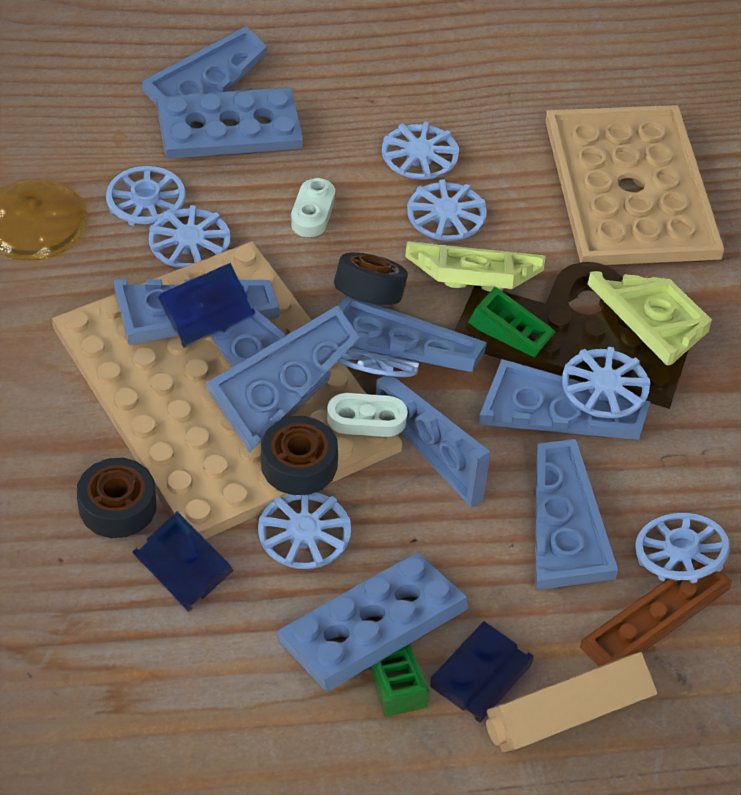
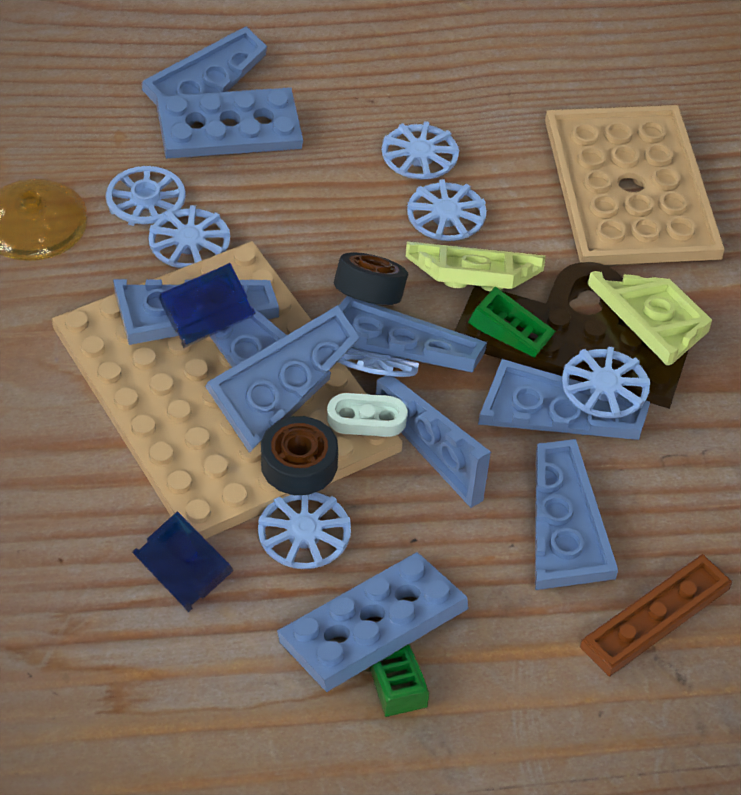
wheel [77,458,157,538] -> none
light aqua plate [291,178,335,237] -> none
clear blue plate [430,621,534,723] -> none
tan brick [486,652,658,752] -> none
light blue wheel [635,513,730,583] -> none

